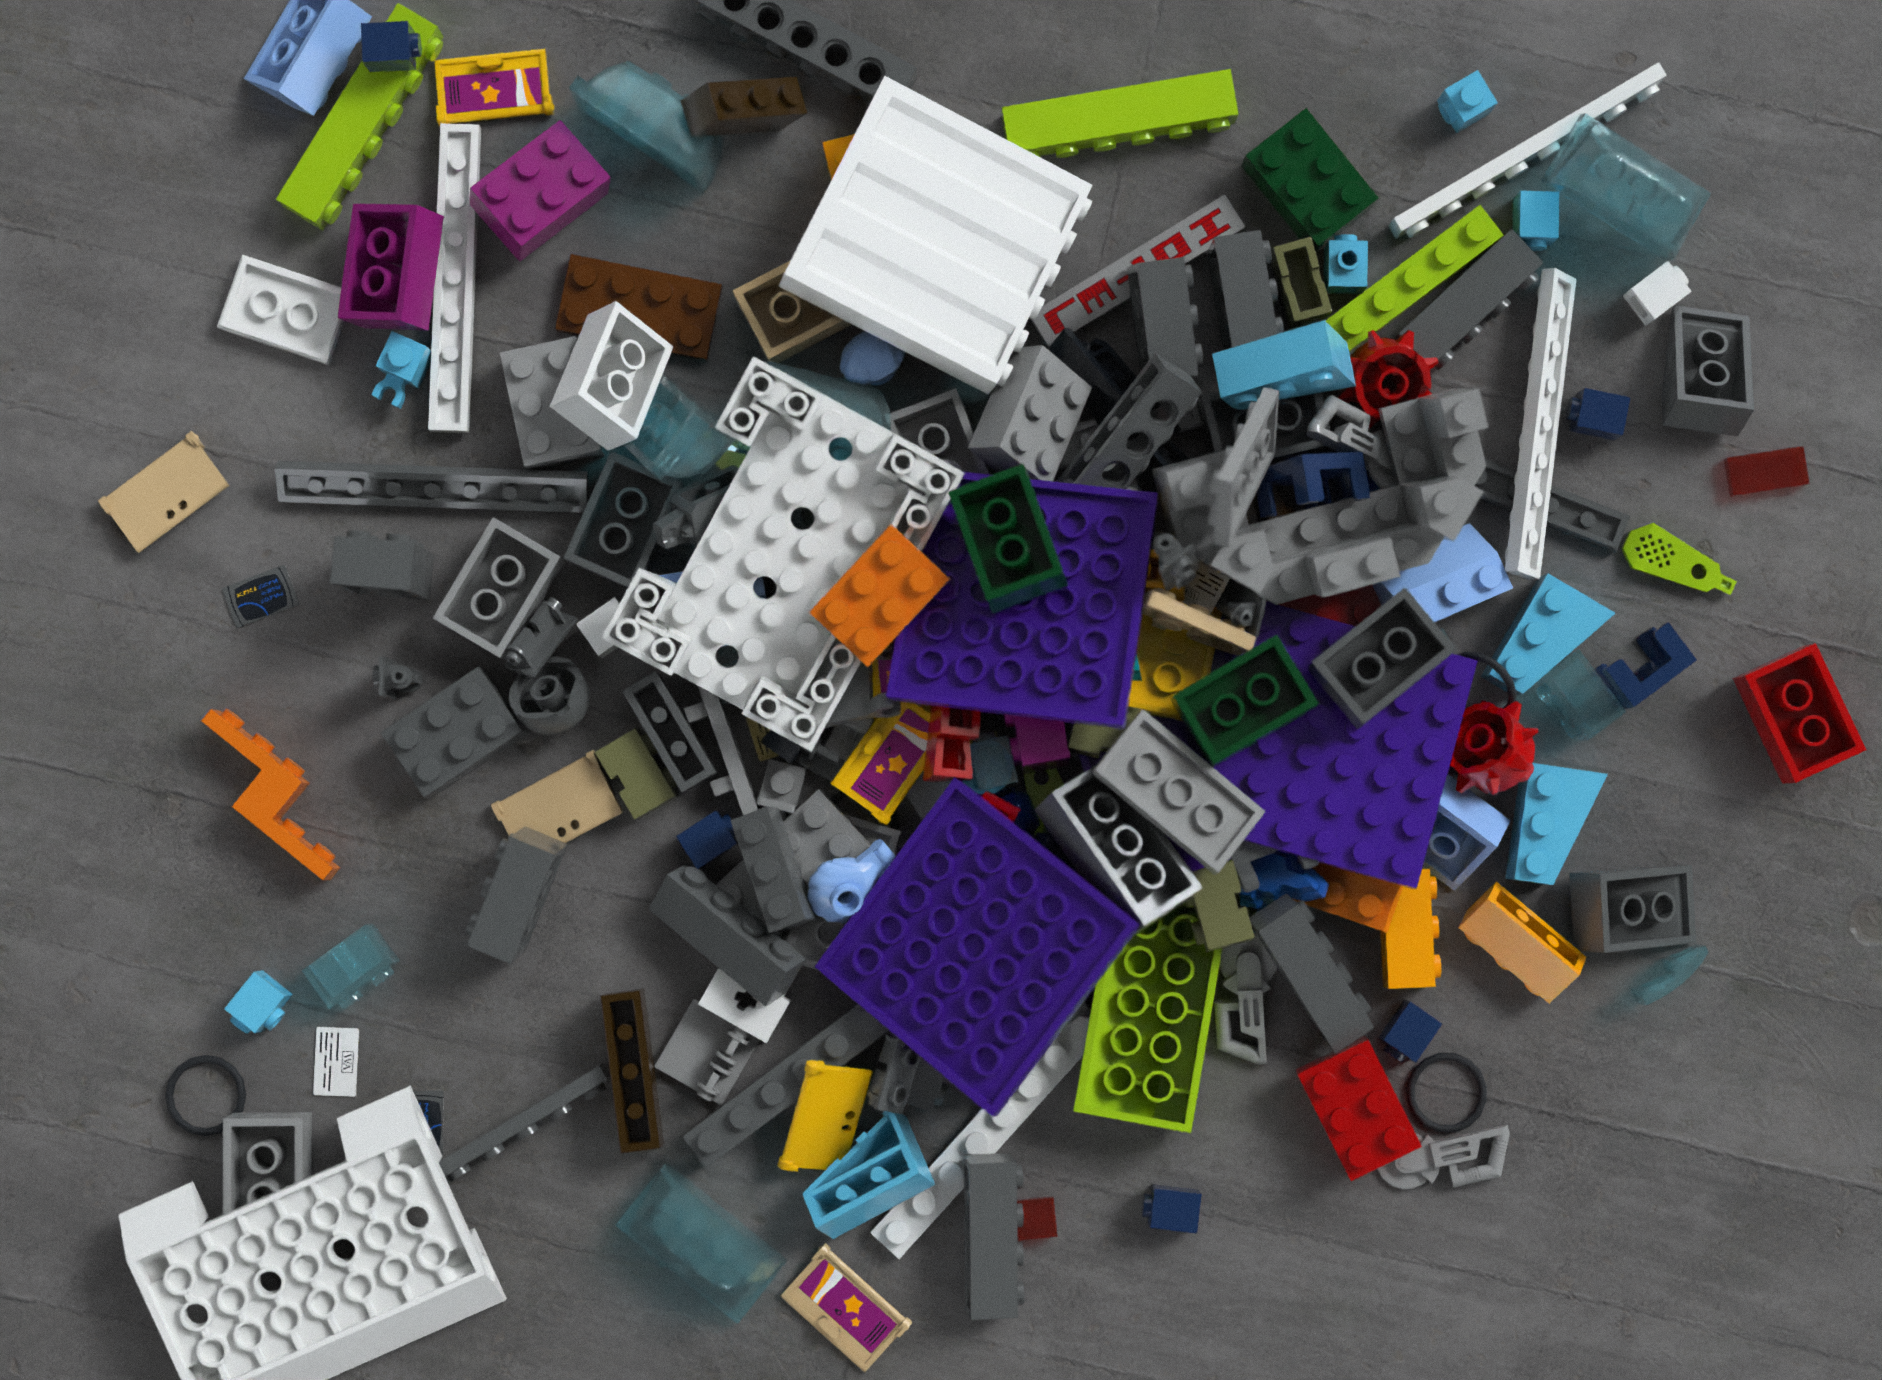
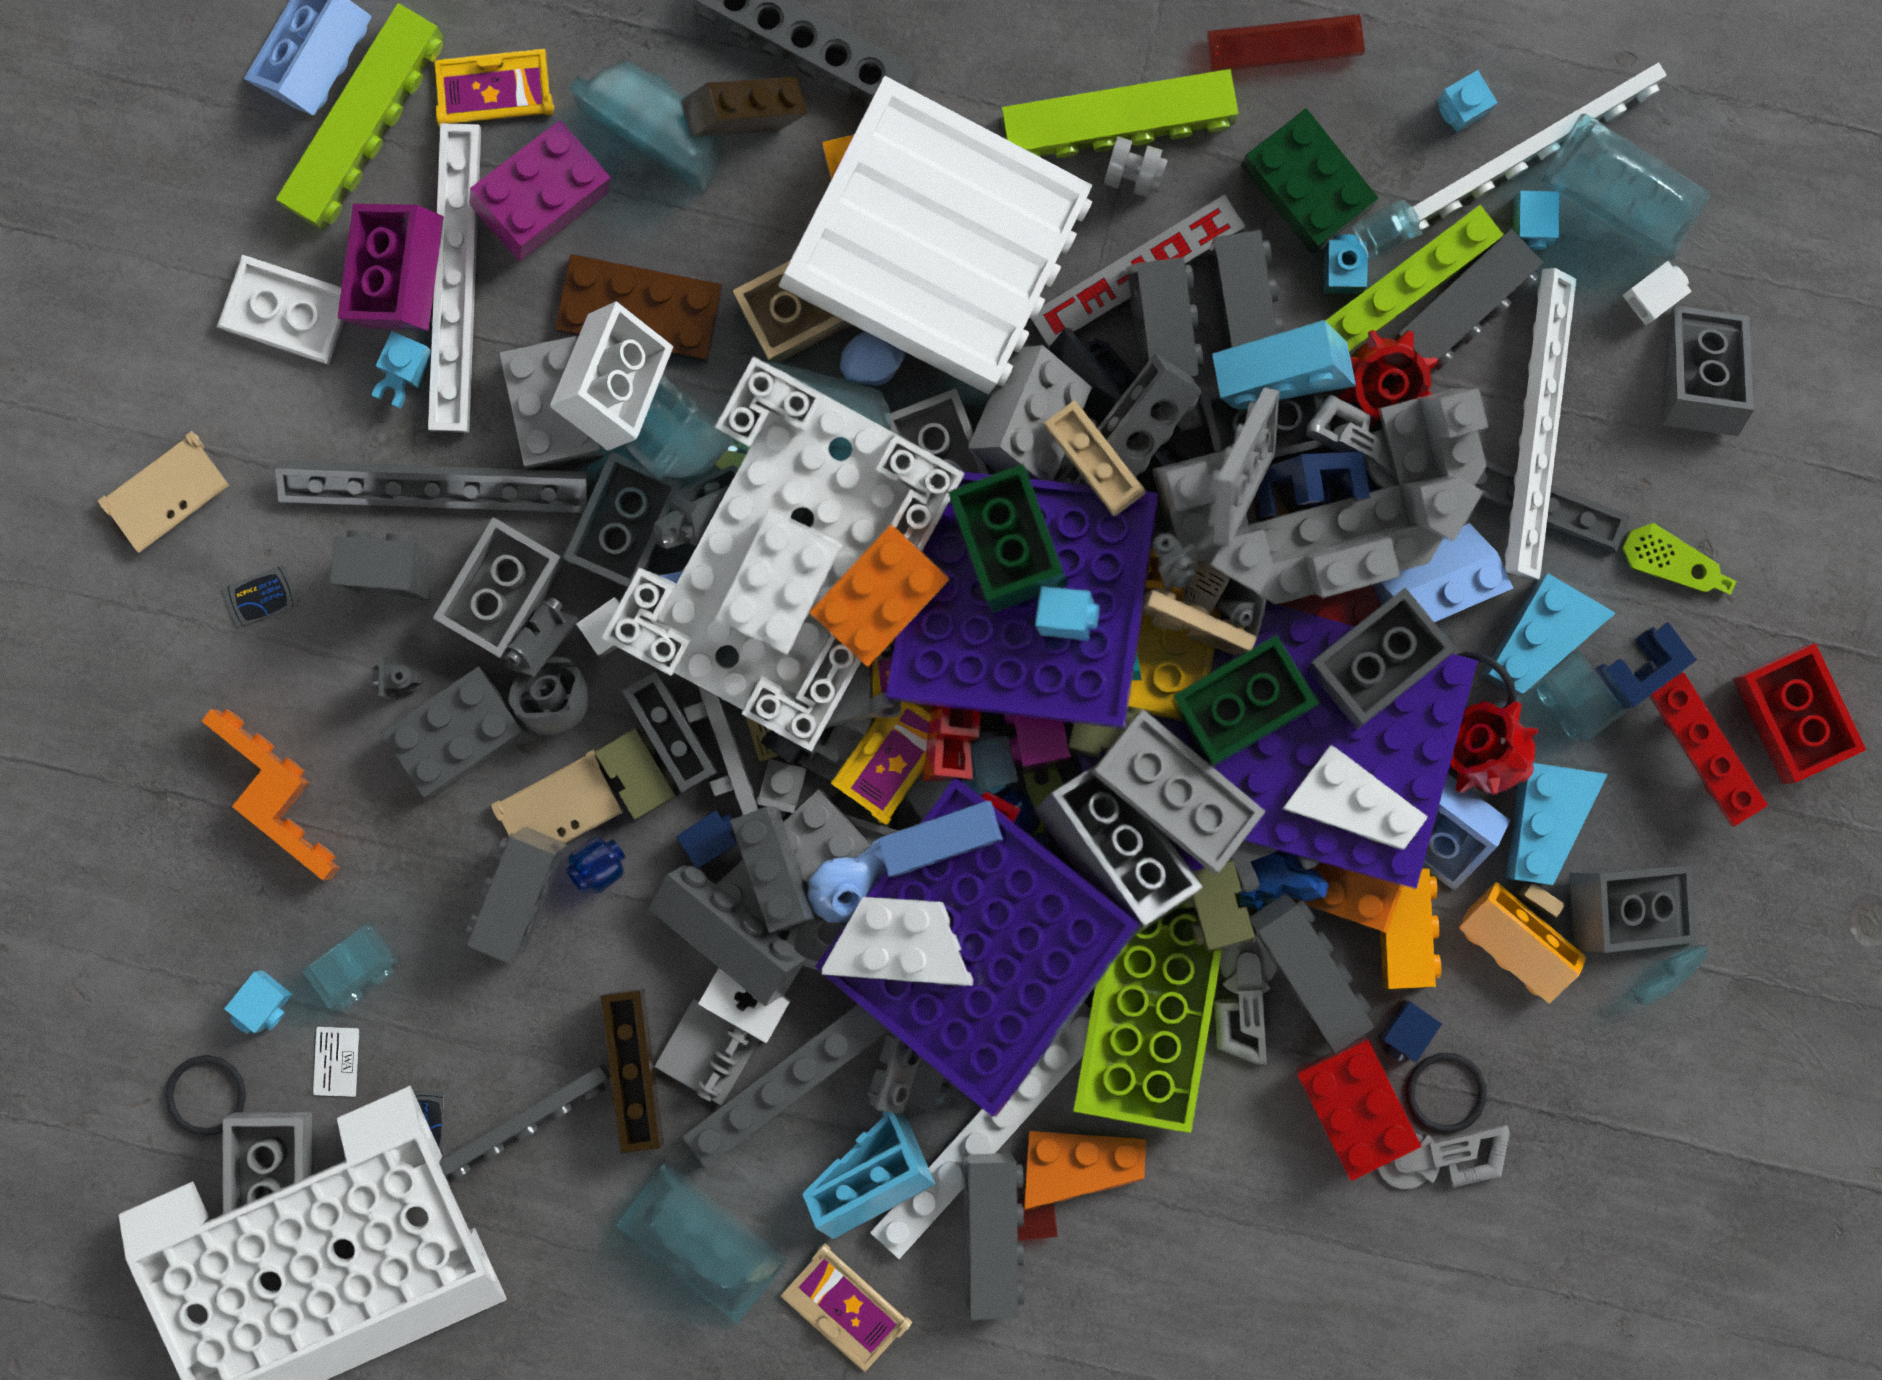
dark blue brick [361,21,422,72] -> none
yellow door [777,1060,873,1172] -> none
dark blue brick [1142,1184,1202,1234] -> none
olive brick [1271,237,1332,330] -> none
dark blue brick [1566,388,1631,440] -> none
clear red tile [1724,446,1810,497] -> none
none -> clear blue head [565,837,626,894]
none -> white brick [715,509,842,655]
none -> white wing [822,897,973,985]
none -> medium blue tile [878,801,1002,877]
none -> orange wing [1024,1131,1146,1211]
none -> medium azure brick [1036,586,1099,640]
none -> tan tile [1043,400,1146,517]
none -> light grey brick [1104,137,1167,198]
none -> clear red plate [1207,14,1365,72]
none -> white wing [1282,745,1428,850]
none -> clear light blue brick [1352,200,1423,261]
none -> tan tile [1517,883,1564,917]
none -> red plate [1649,672,1768,827]

